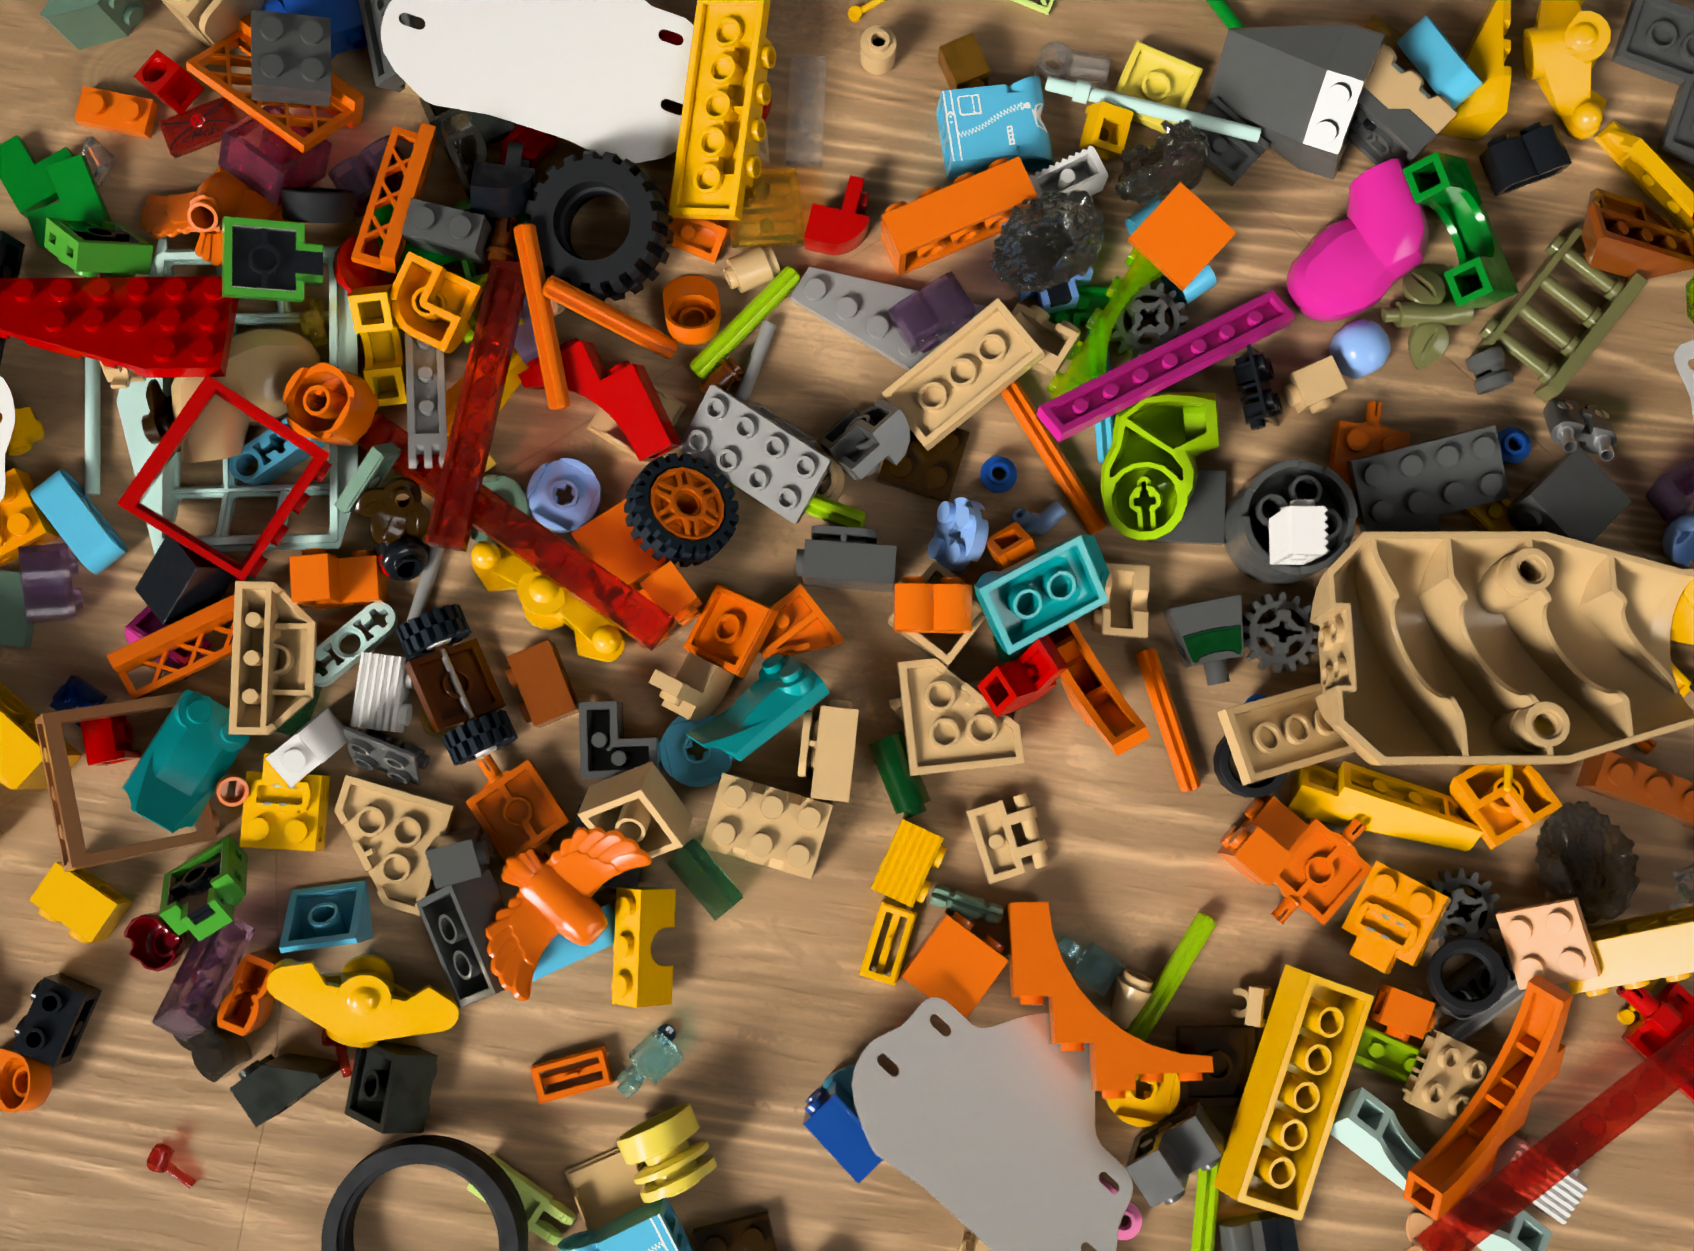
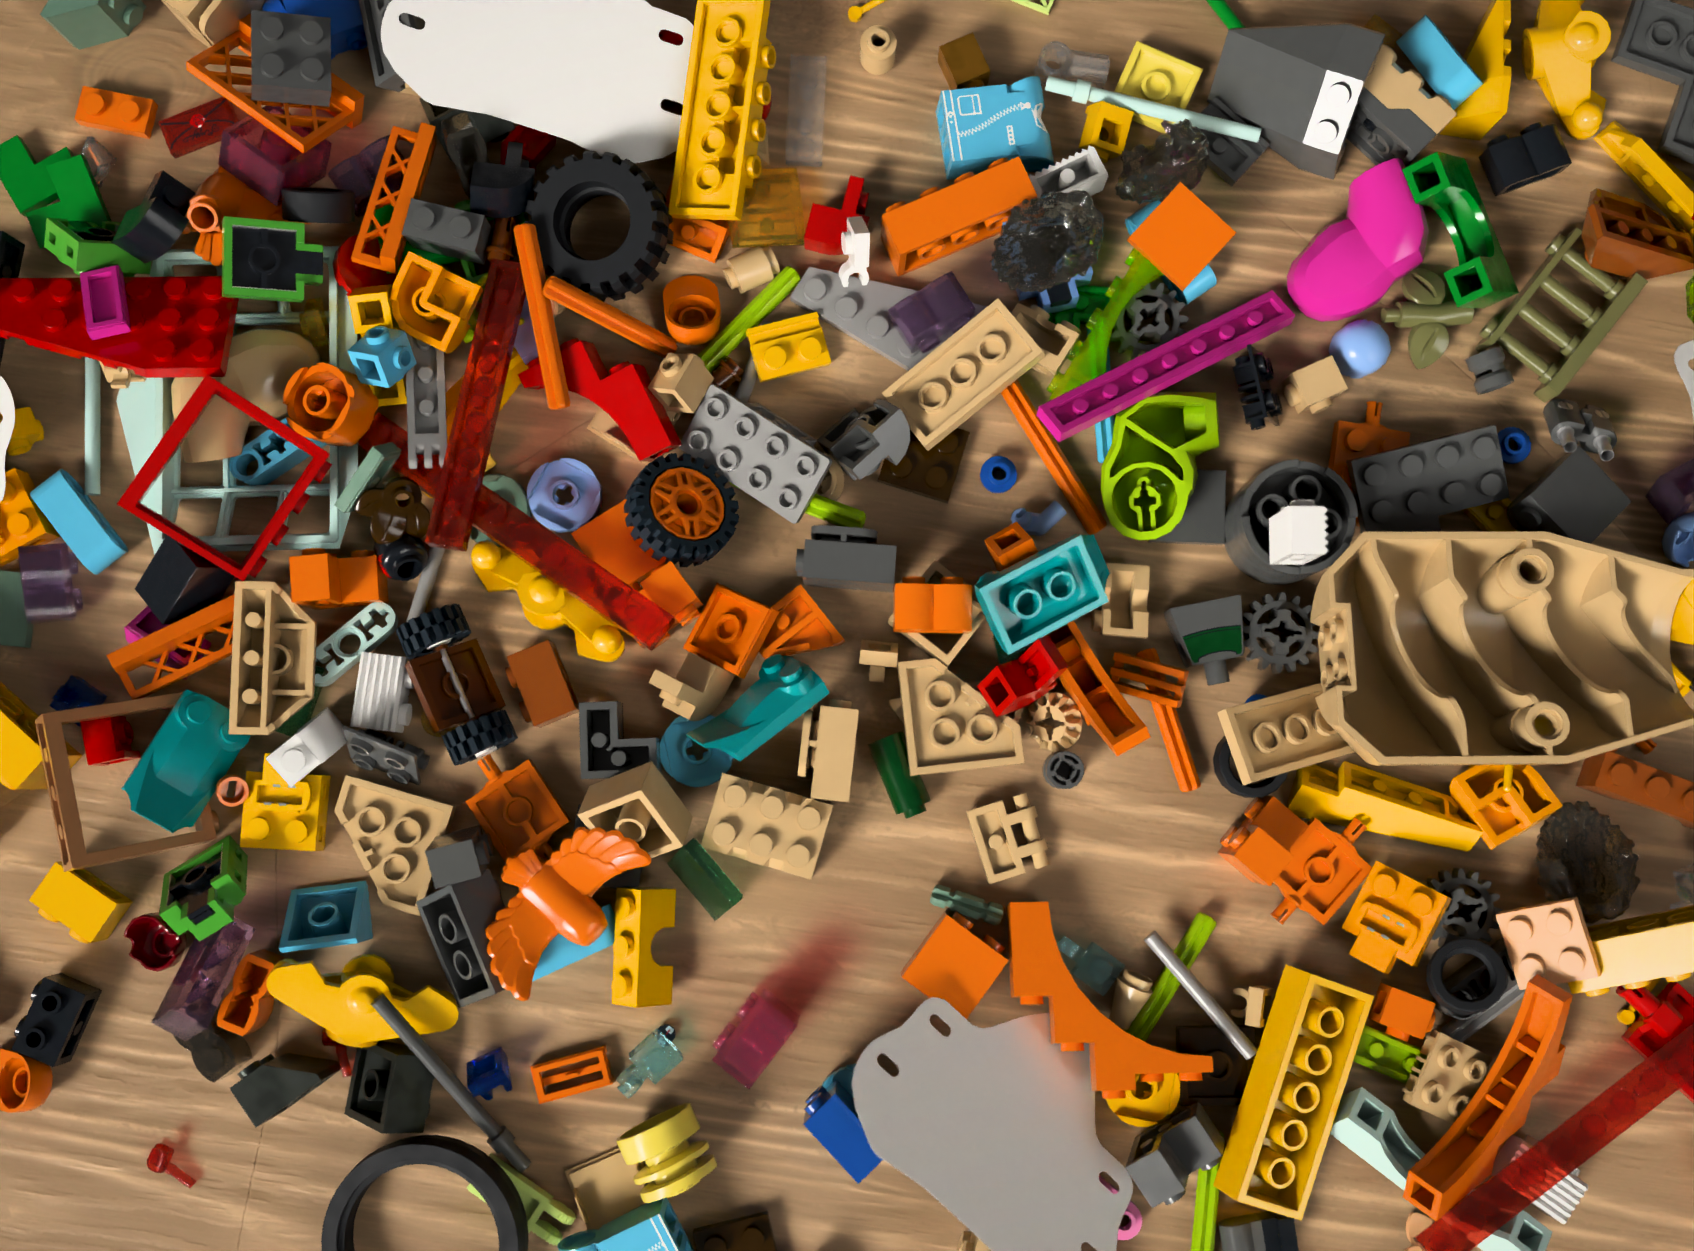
red brick [133,49,204,116] -> none
dark brown plate [142,379,181,452] -> none
yellow tile [859,901,917,986] -> none
yellow brick [871,819,947,908] -> none
light blue plate [928,497,989,574] -> none
none -> dark pink tile [80,265,131,340]
none -> black brick [112,170,196,264]
none -> medium azure brick [347,326,417,388]
none -> dark grey bar [371,994,531,1173]
none -> clear blue tile [466,1047,512,1101]
none -> tan brick [647,353,714,413]
none -> clear pink brick [712,988,800,1089]
none -> yellow plate [745,312,832,383]
none -> white plate [839,216,870,287]
none -> tan tile [859,640,898,683]
none -> tan gear [1025,692,1082,753]
none -> dark grey wheel [1042,751,1084,789]
none -> orange tile [1110,651,1189,708]
none -> light grey bar [1144,931,1258,1060]

